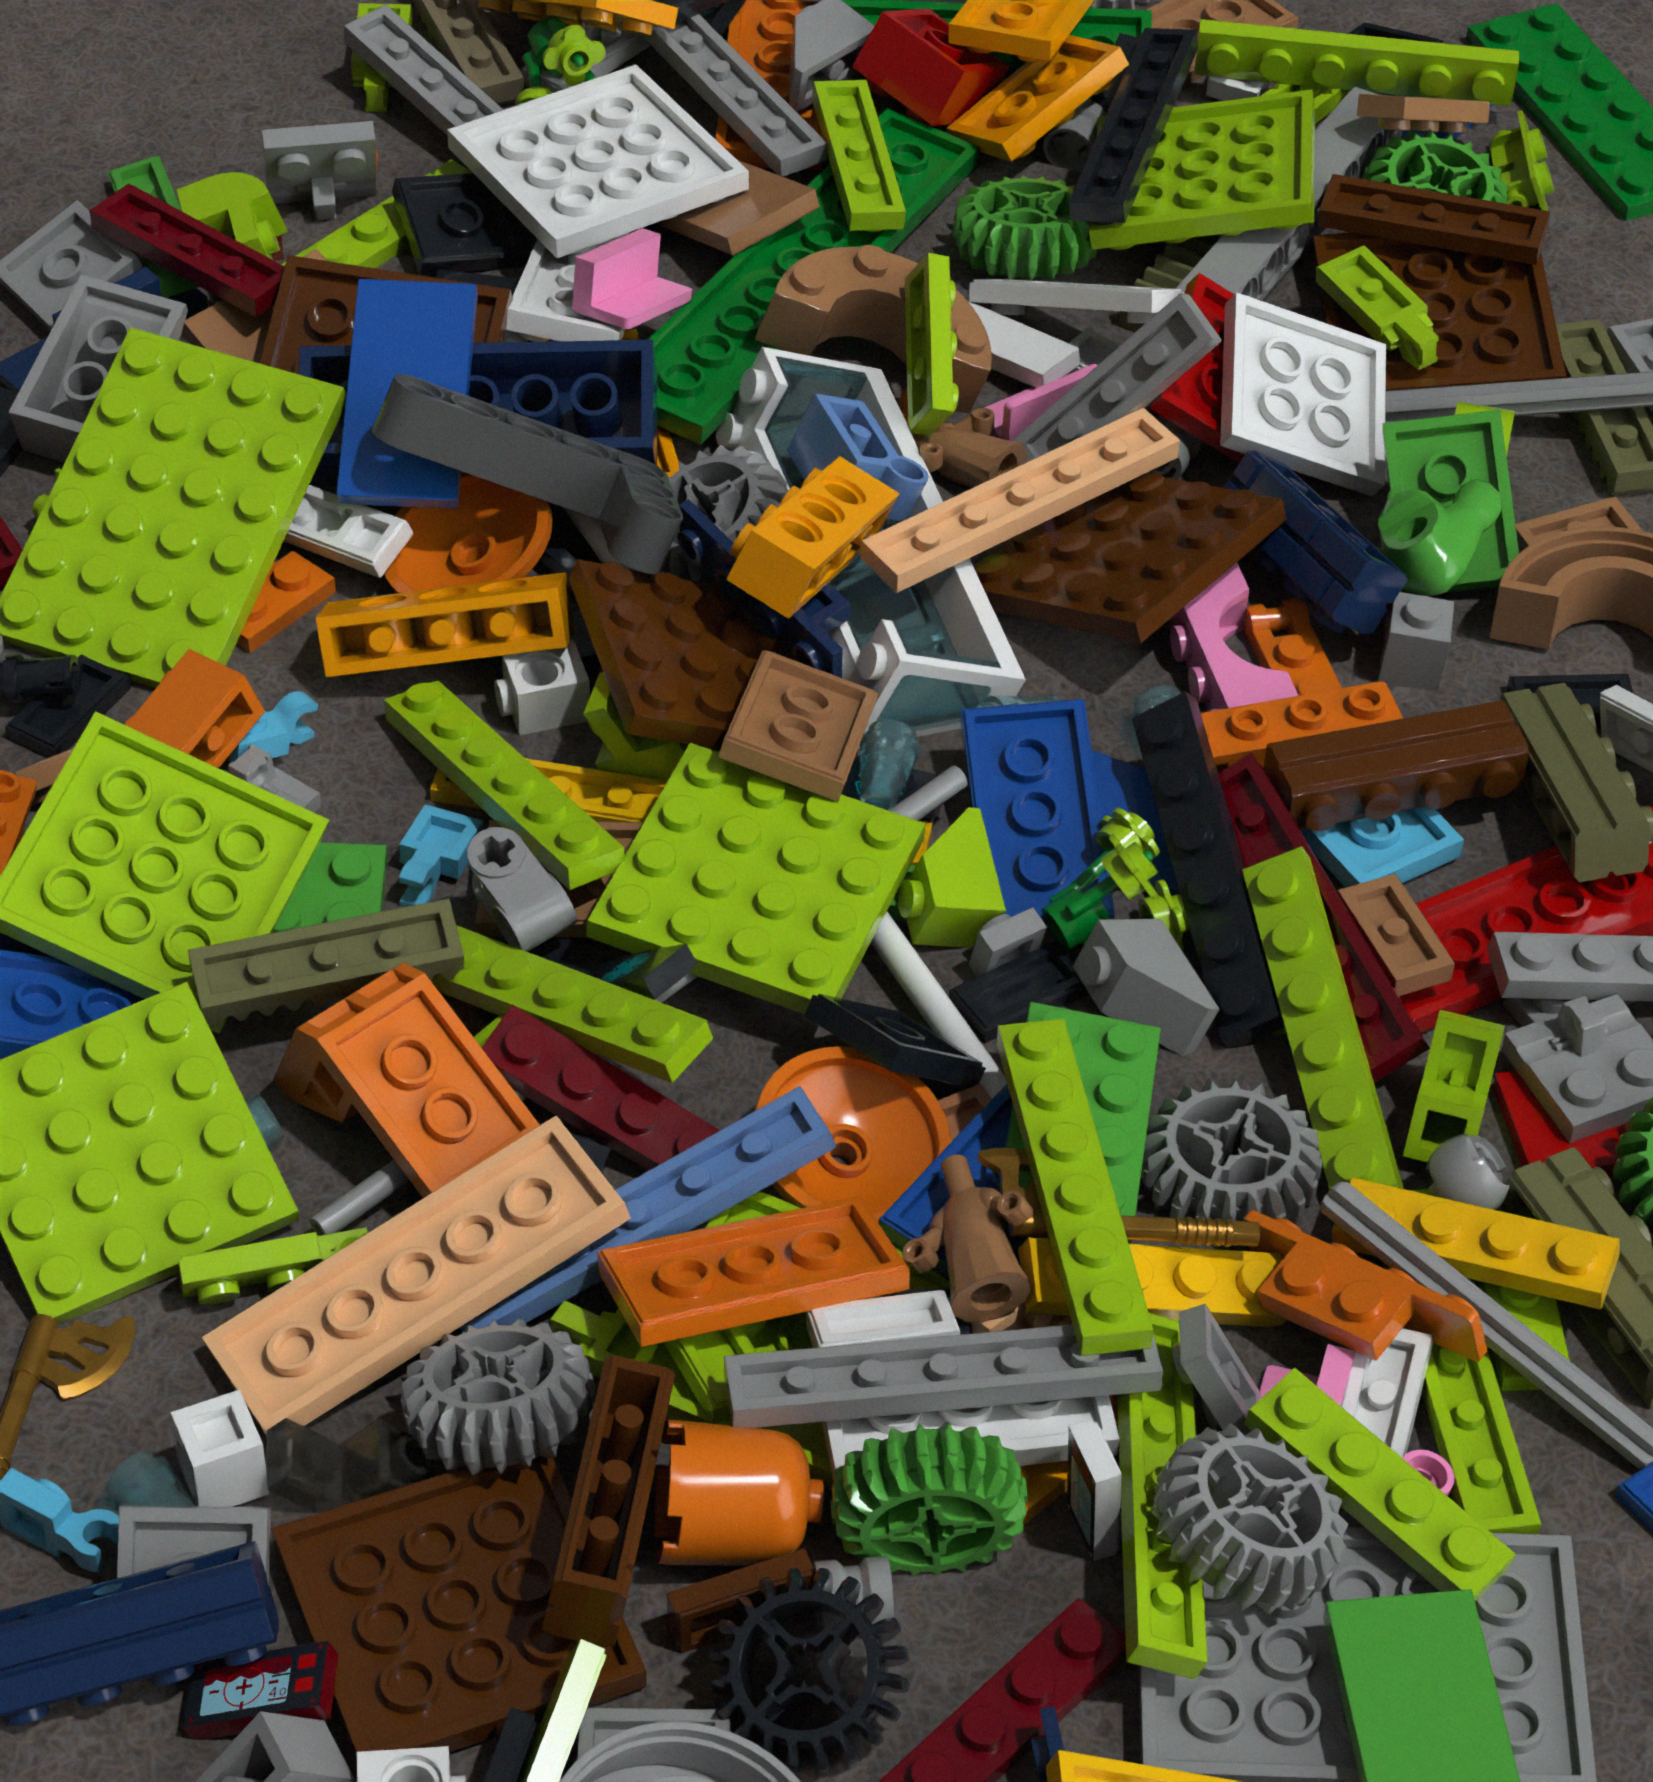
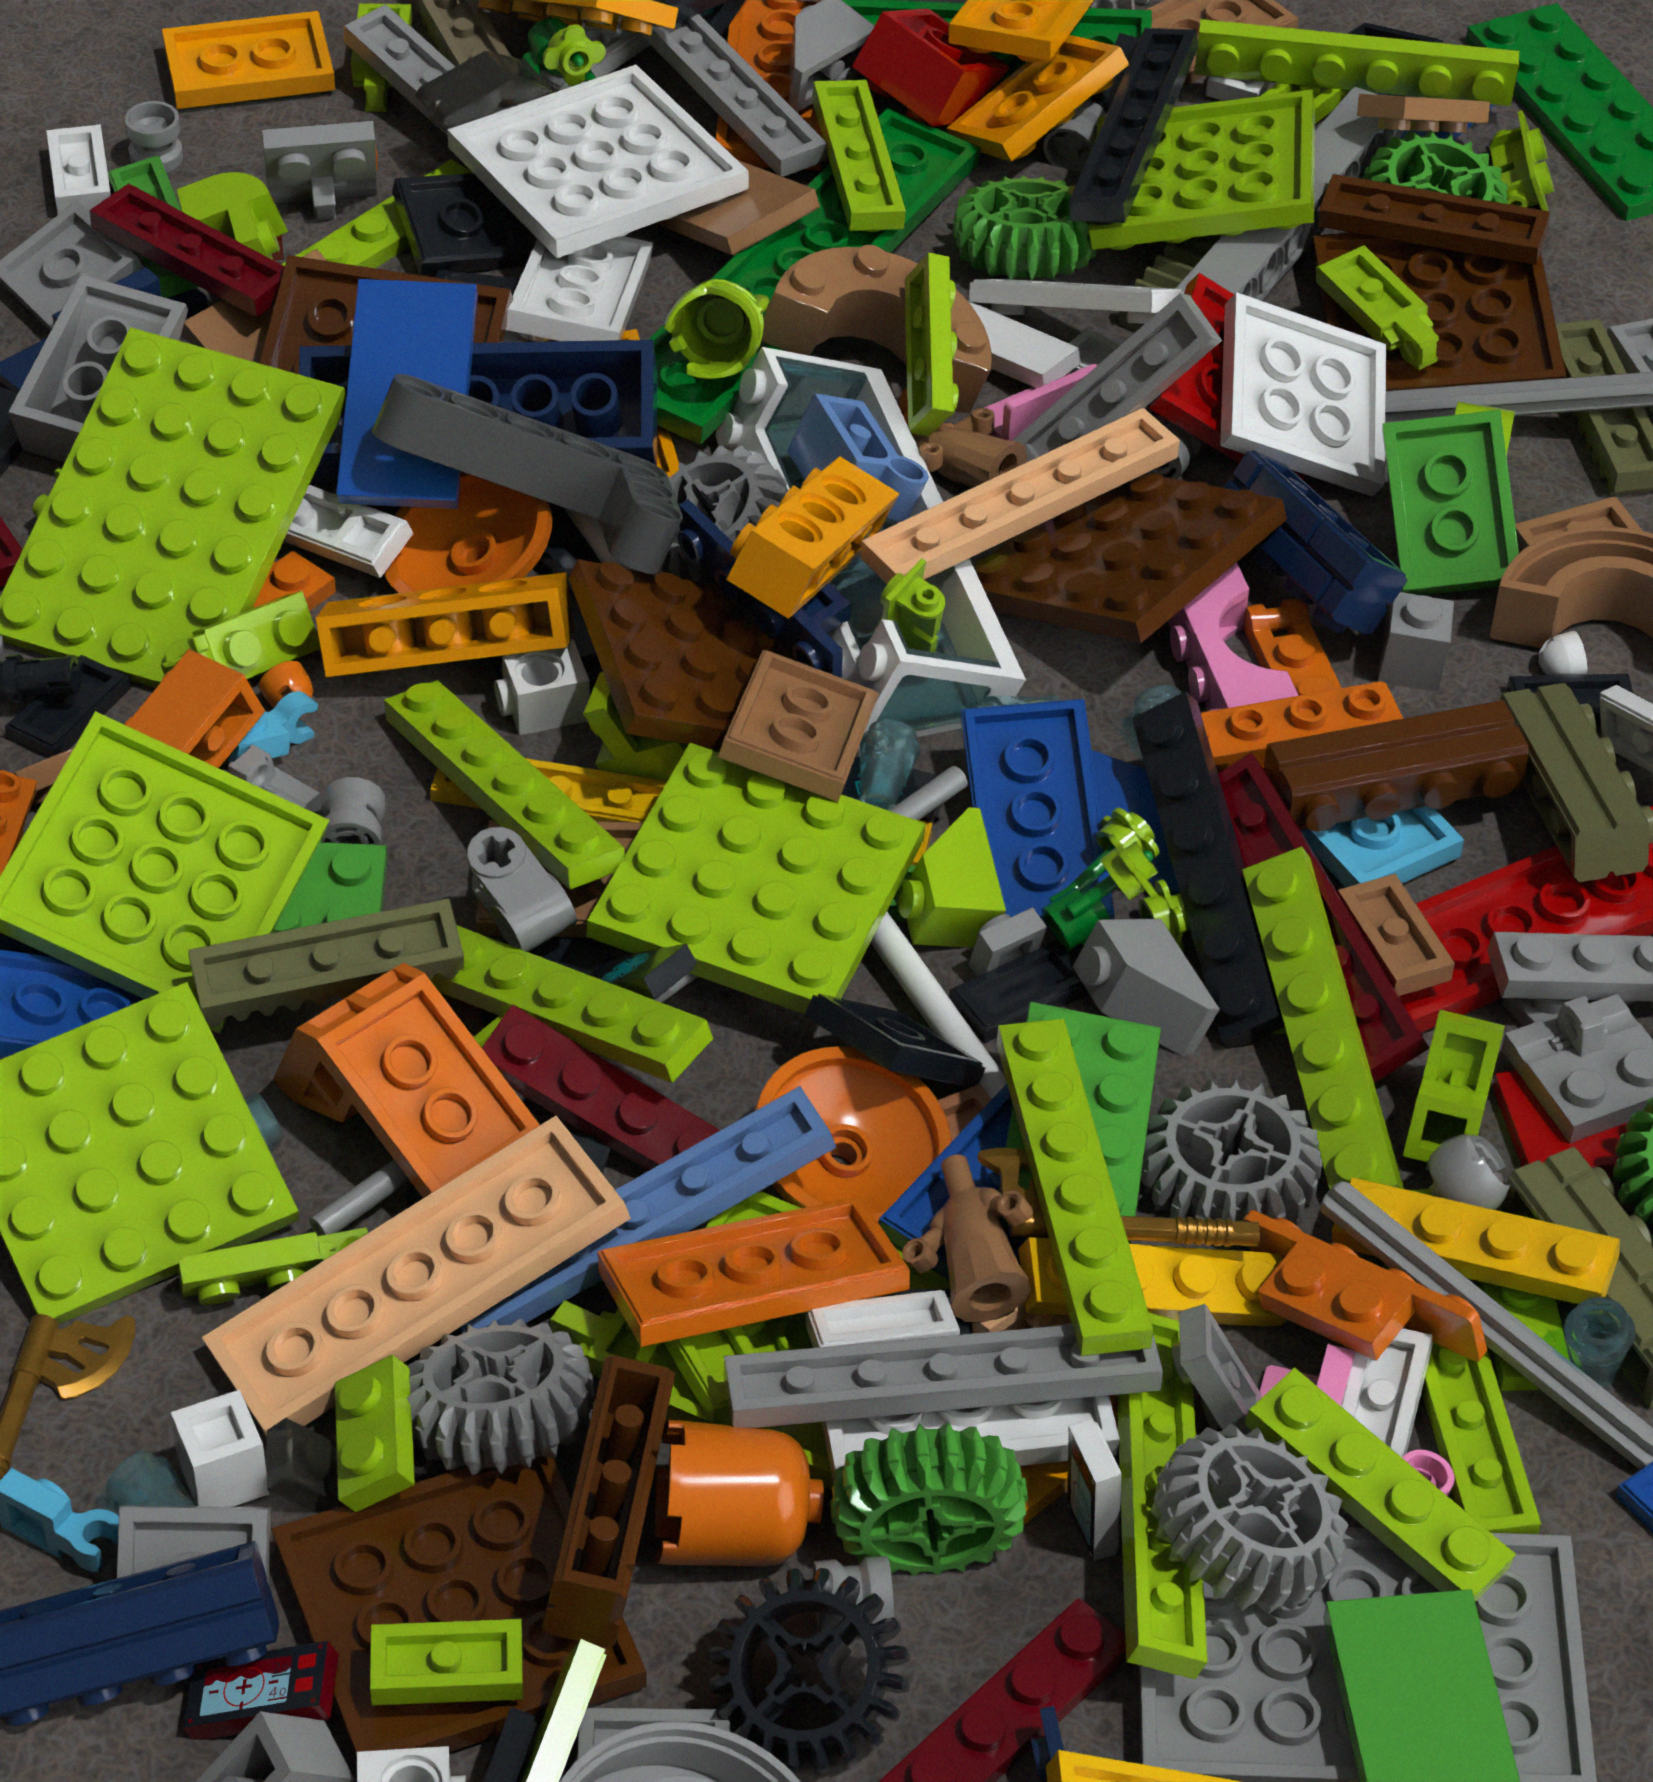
medium azure plate [399,804,483,907] -> none
bright pink panel [572,228,692,329] -> none
reddish brown tile [667,1548,814,1654] -> none
bright green head [1376,479,1502,596] -> none
none -> white plate [46,124,111,215]
none -> light grey wheel [125,101,183,173]
none -> lime hinge [161,591,321,679]
none -> light orange plate [162,11,335,109]
none -> orange hinge [259,661,314,709]
none -> light grey wheel [321,777,386,845]
none -> lime plate [335,1354,415,1512]
none -> lime plate [370,1619,523,1705]
none -> clear smoke slope [415,51,552,132]
none -> lime helmet [664,279,769,379]
none -> lime hinge [874,558,945,658]
none -> white hinge [1539,631,1588,675]
none -> clear light blue cone [1564,1297,1635,1388]

